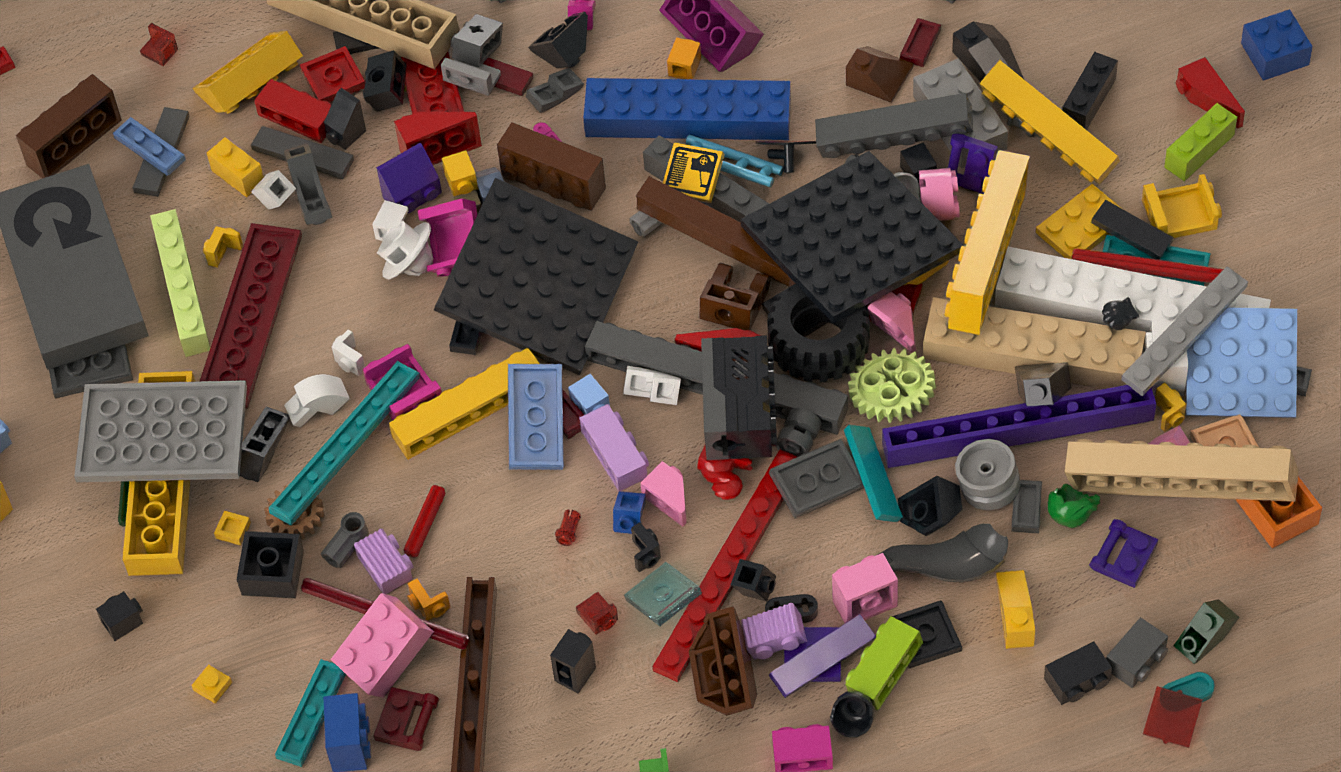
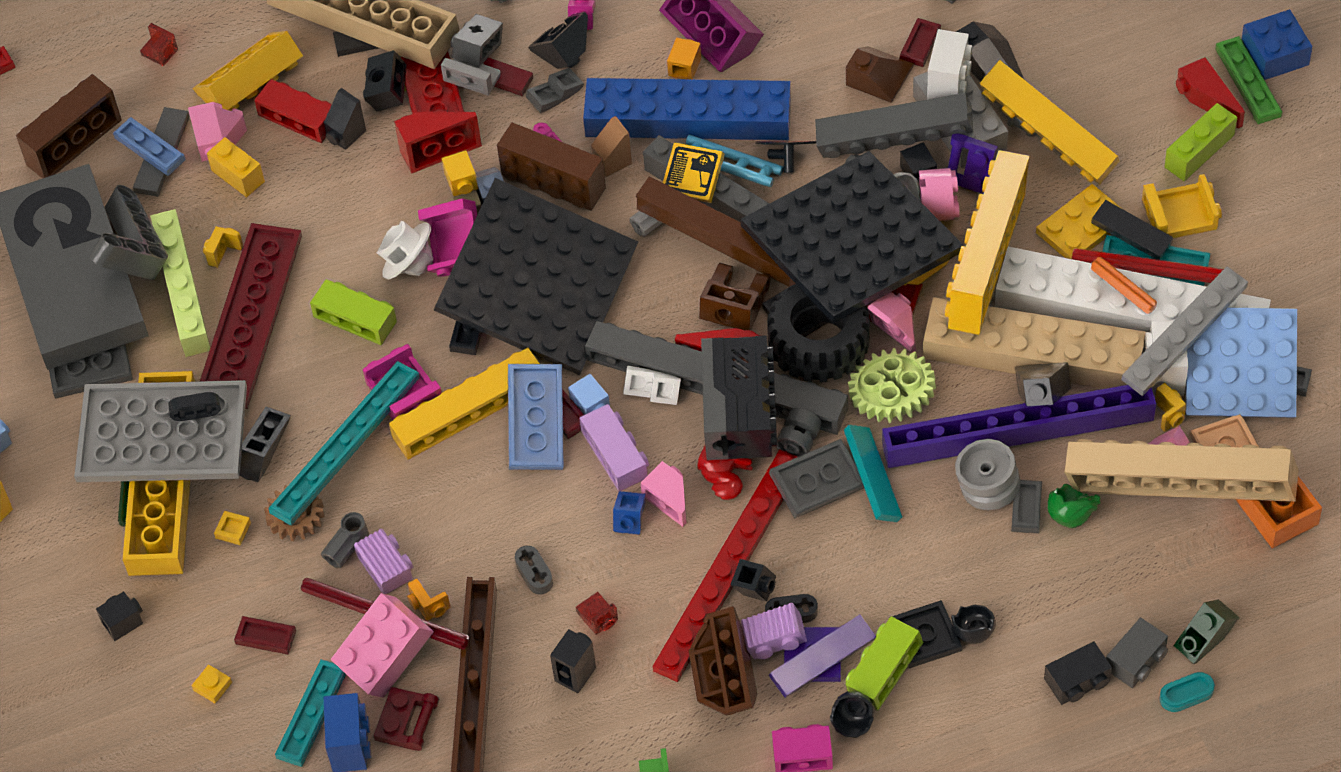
black brick [236,531,304,599] -> none
dark grey tile [251,126,354,179] -> none
white brick [251,170,296,210] -> none
dark grey arch [283,143,333,225] -> none
white brick [284,374,350,427] -> none
red plate [300,46,365,103] -> none
white bracket [332,330,365,377] -> none
white panel [372,200,408,241] -> none
dark purple slope [376,143,442,214] -> none
red axle [404,485,446,558] -> none
clear red pin [555,509,581,546] -> none
clear light blue tile [624,562,702,626] -> none
black bracket [631,522,661,572] -> none
bright pink brick [832,553,898,623] -> none
dark grey animal [878,524,1008,583] -> none
black slope [898,476,963,536] -> none
yellow slope [996,570,1035,649] -> none
black brick [1062,51,1118,130] -> none
dark purple plate [1089,519,1158,588] -> none
black animal [1102,297,1139,330] -> none
clear red piece [1143,686,1203,748] -> none
none -> dark grey beam [90,185,168,280]
none -> black beam [168,392,221,421]
none -> bright pink slope [188,102,247,162]
none -> dark red tile [234,616,296,655]
none -> lime brick [310,279,397,345]
none -> dark grey beam [514,545,553,594]
none -> medium nougat slope [591,116,632,177]
none -> white brick [927,29,972,100]
none -> black hair [951,604,996,644]
none -> orange axle [1091,257,1157,314]
none -> bright green tile [1215,36,1282,124]

